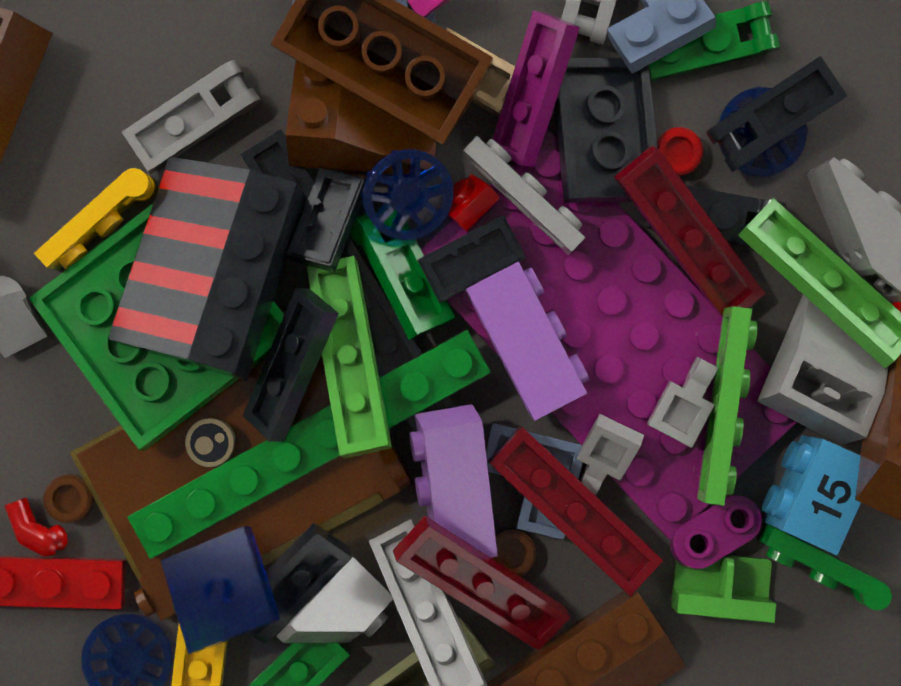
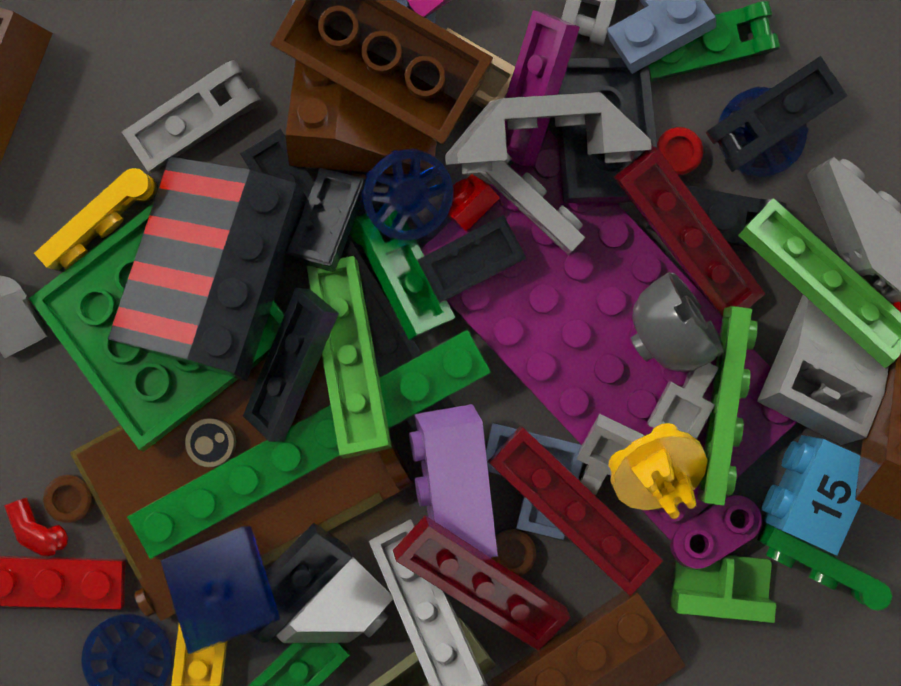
medium lavender brick [465,261,590,421] -> none
none -> light grey slope [445,92,651,174]
none -> yellow plate [608,423,707,519]
none -> dark grey cylinder [631,271,725,372]

